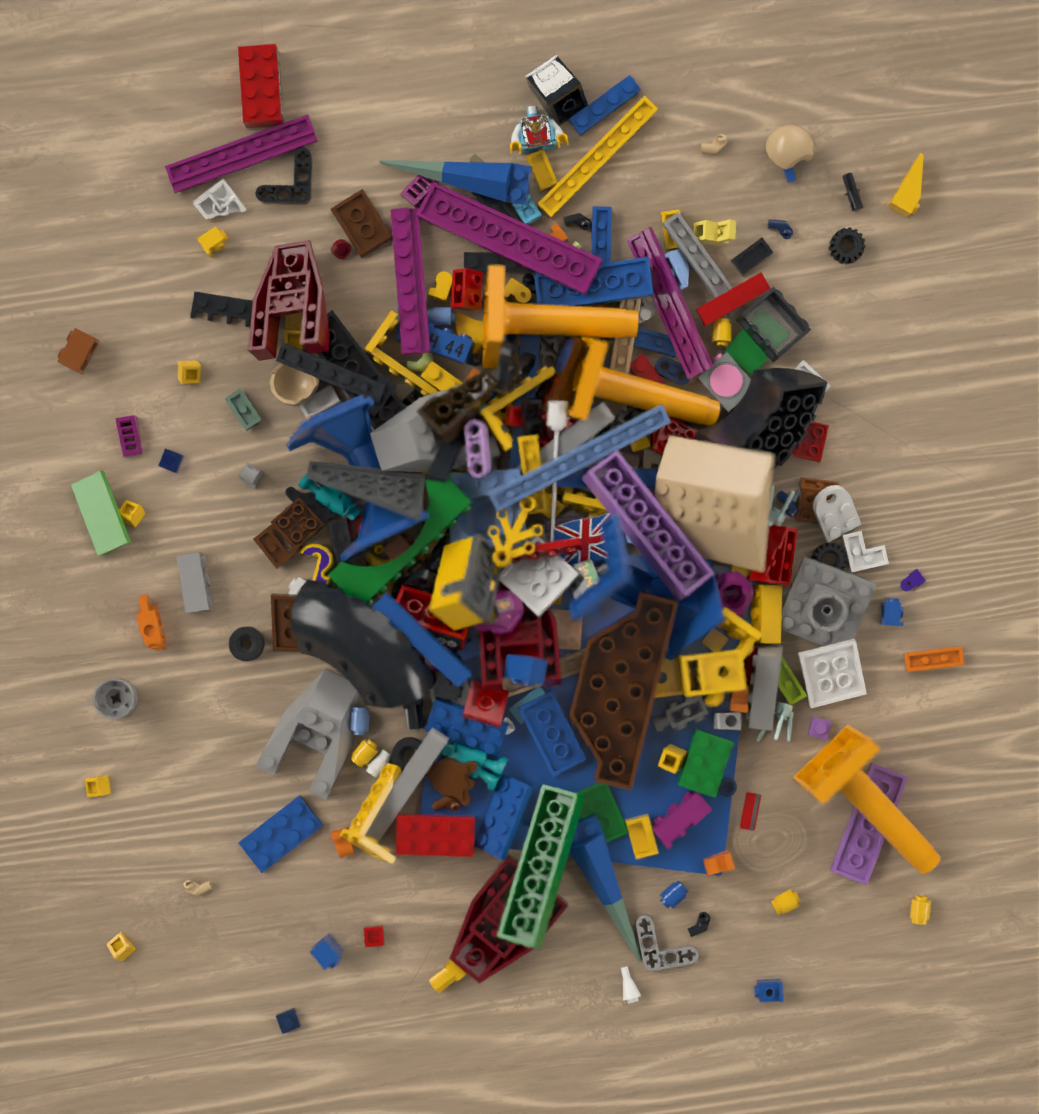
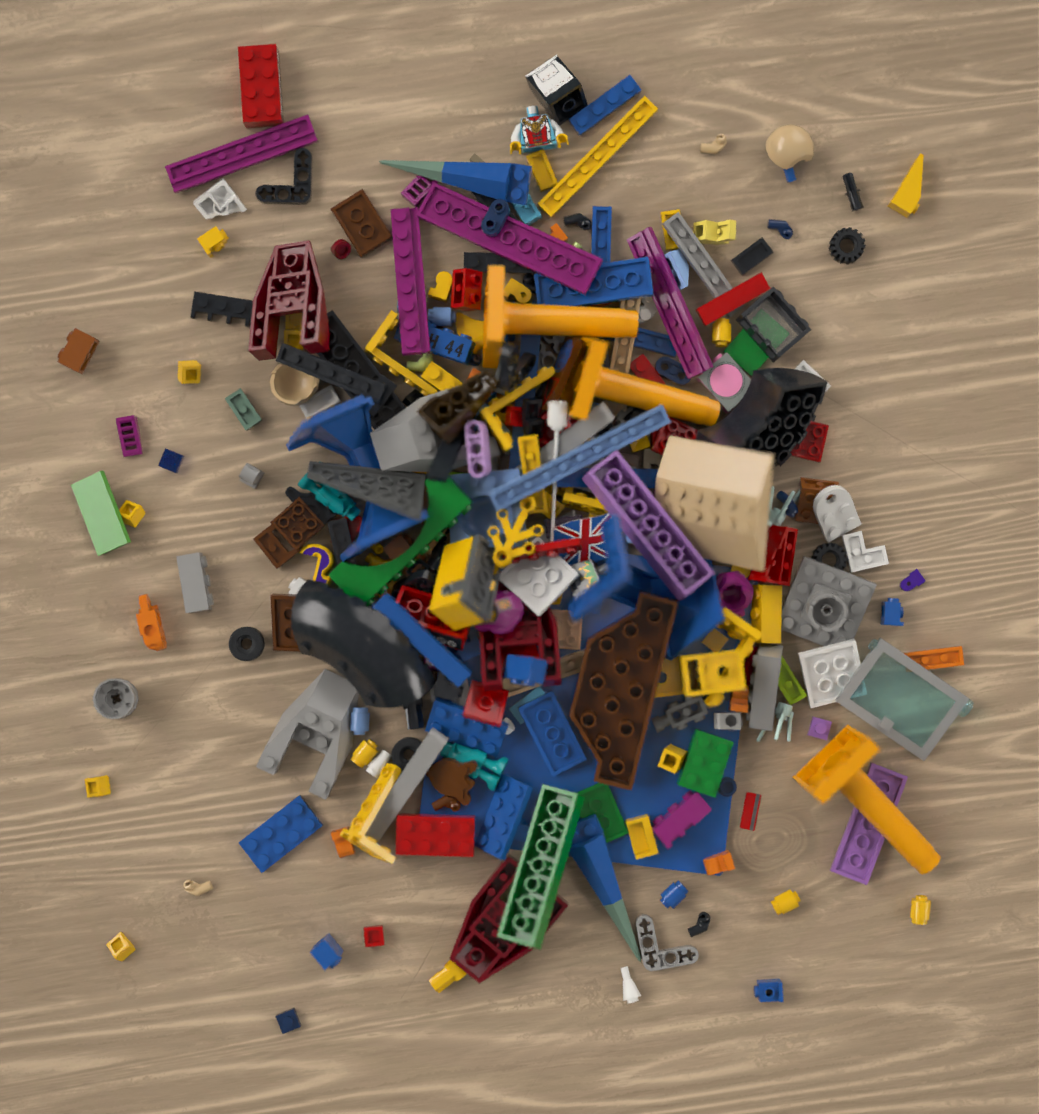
none -> dark blue plate [481,199,510,237]
none -> clear light blue door [835,638,974,761]

